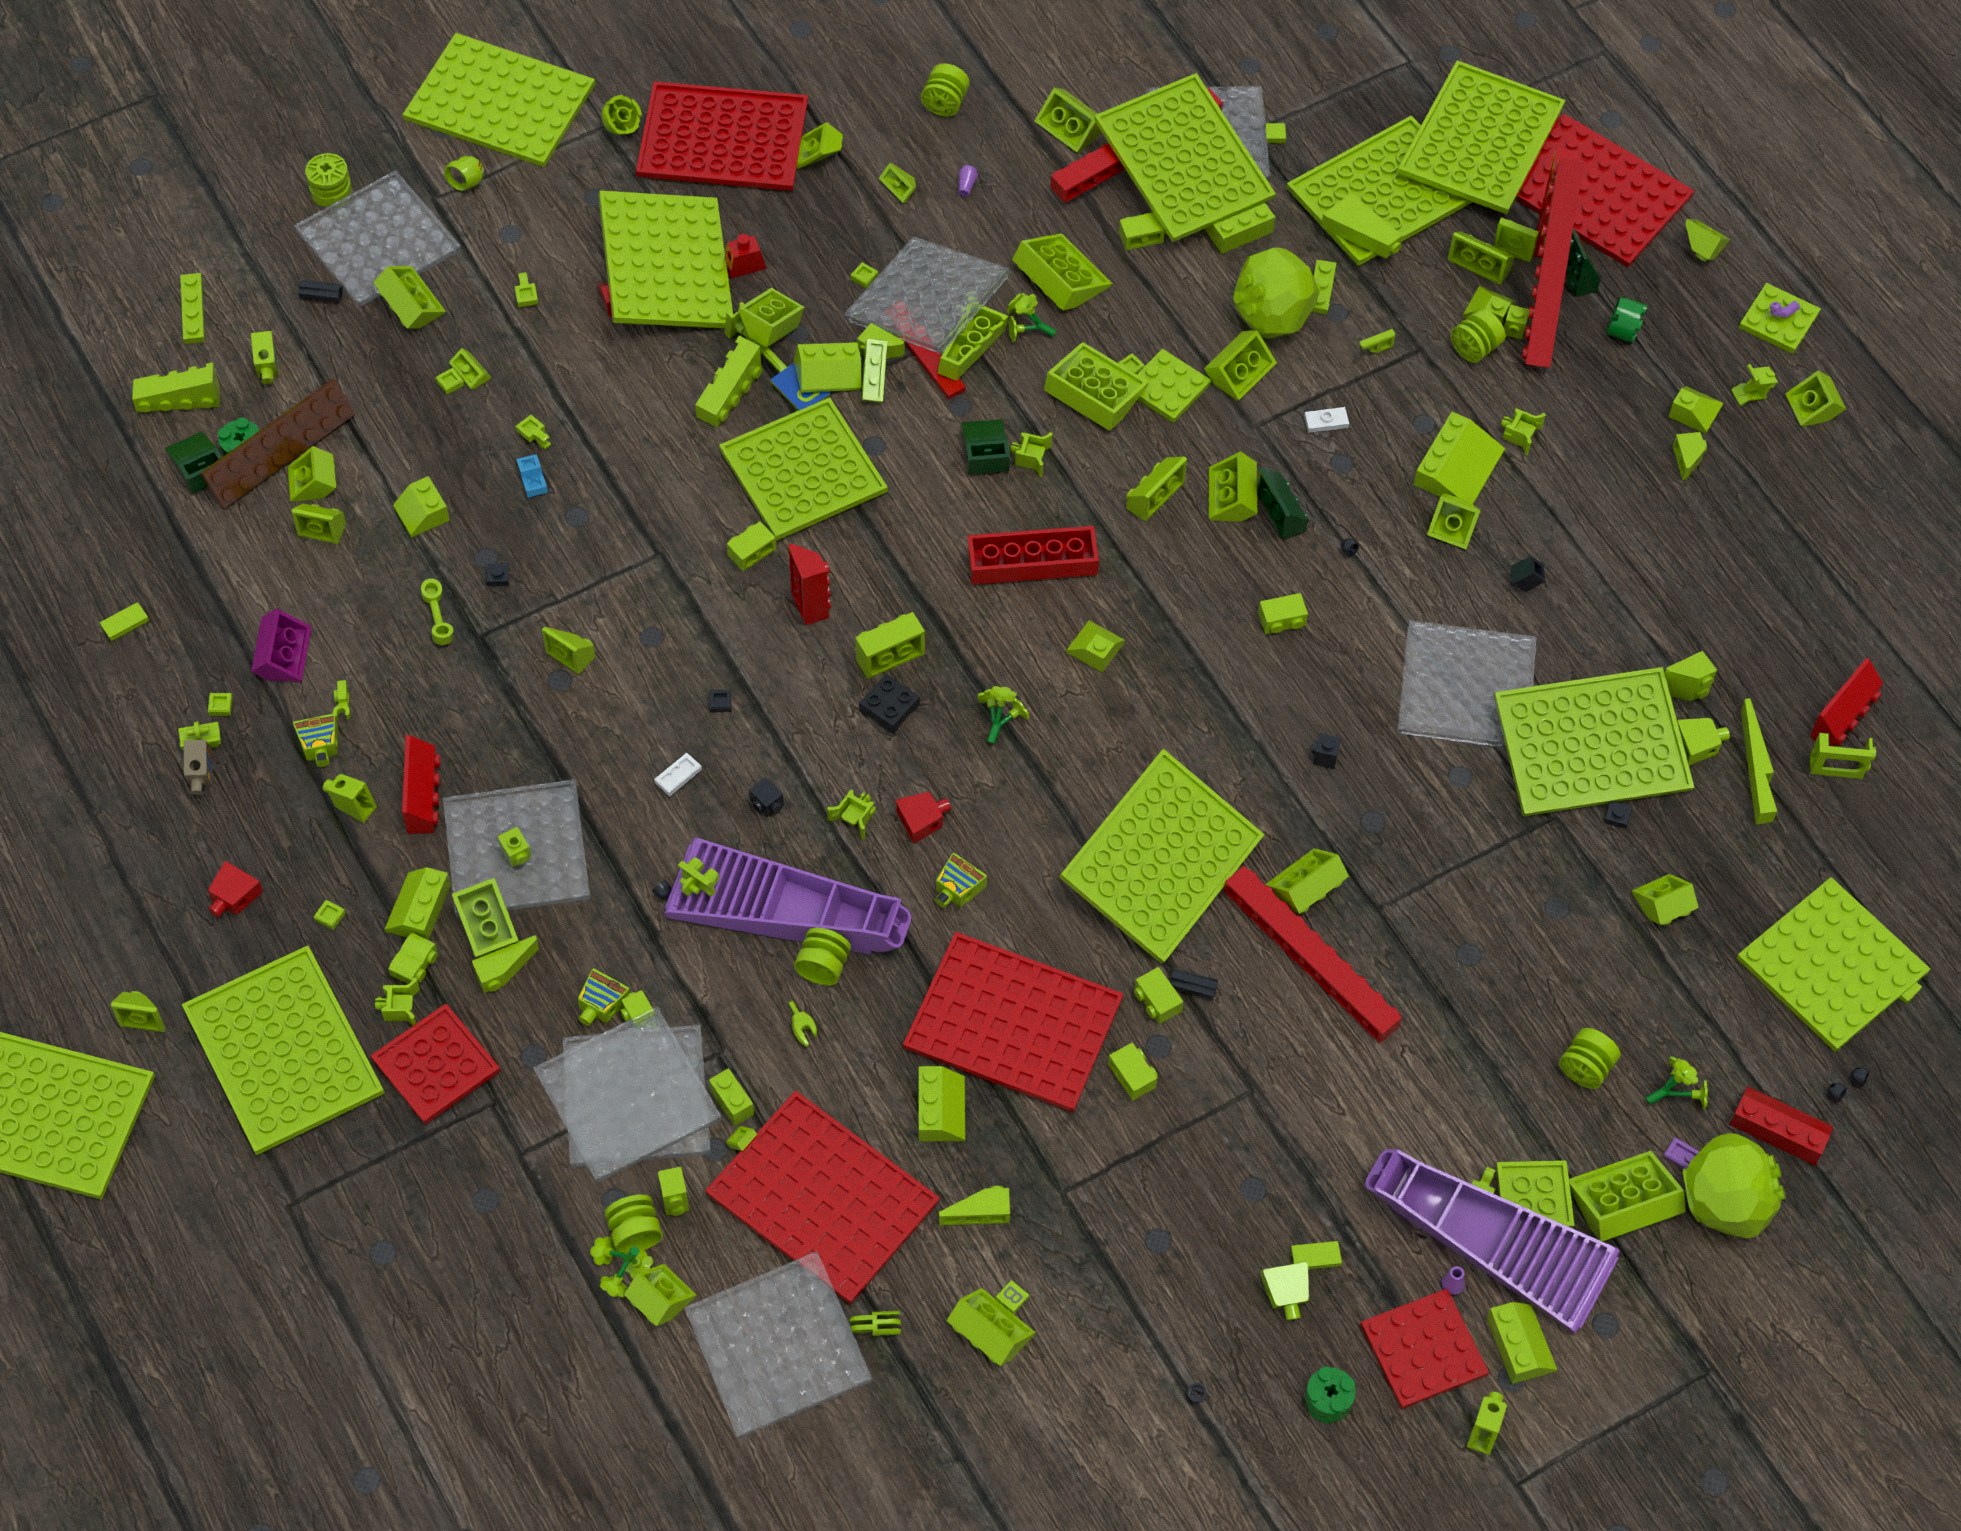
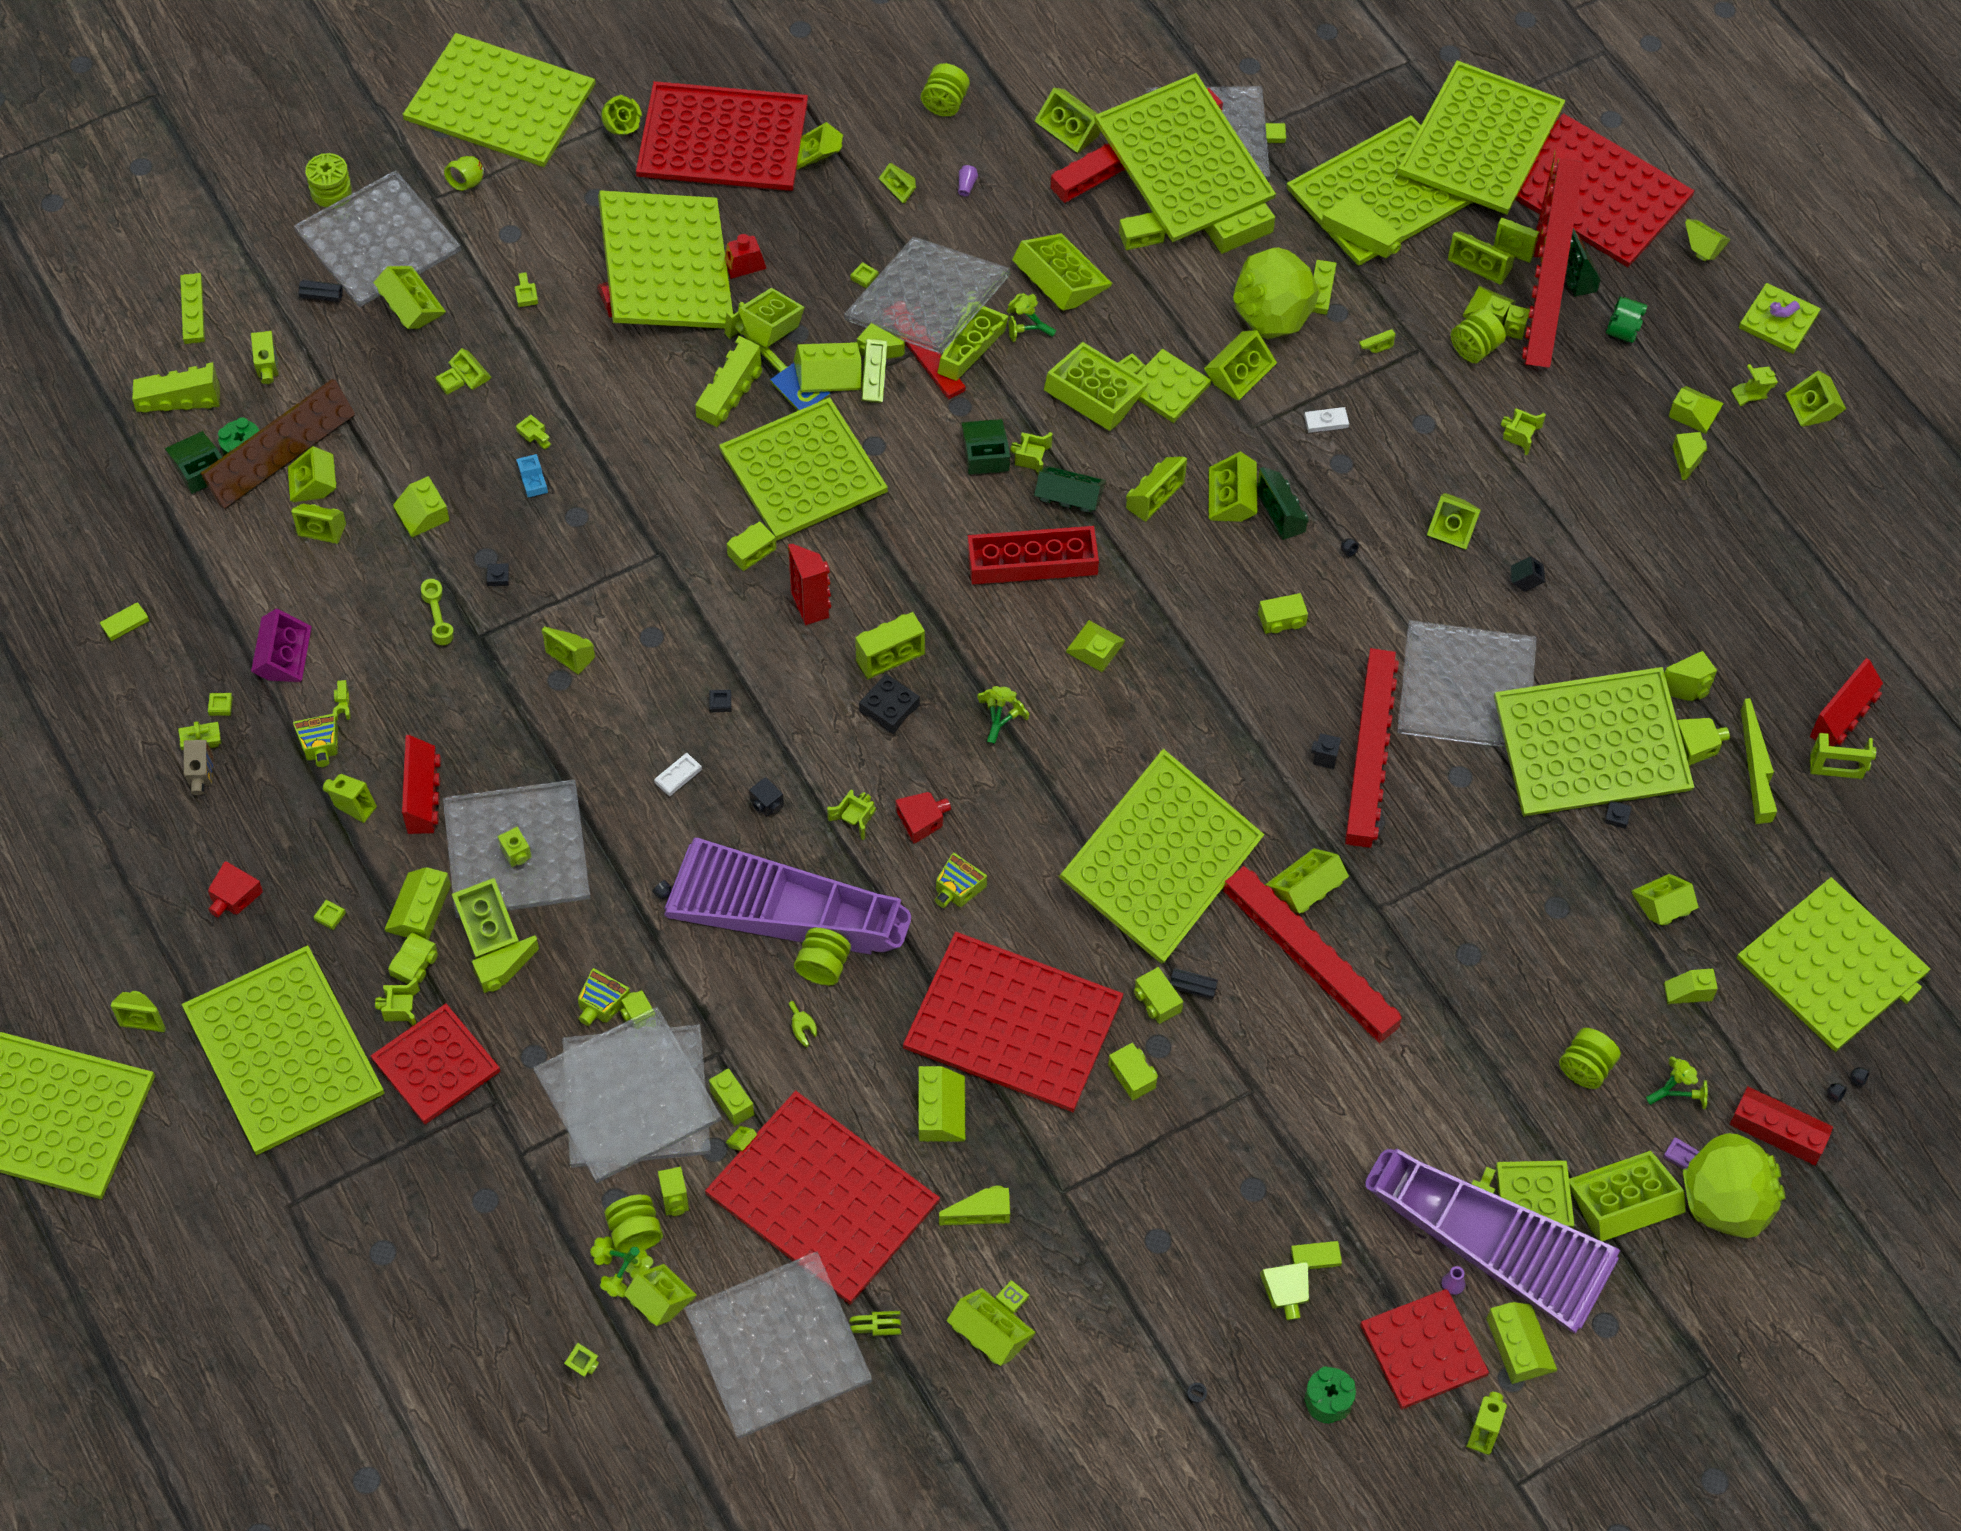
lime hips [678,857,720,897] -> none
lime slope [1413,412,1505,505] -> none
none -> lime brick [564,1343,599,1377]
none -> dark green slope [1034,465,1106,512]
none -> red brick [1345,648,1399,848]
none -> lime slope [1664,969,1718,1004]

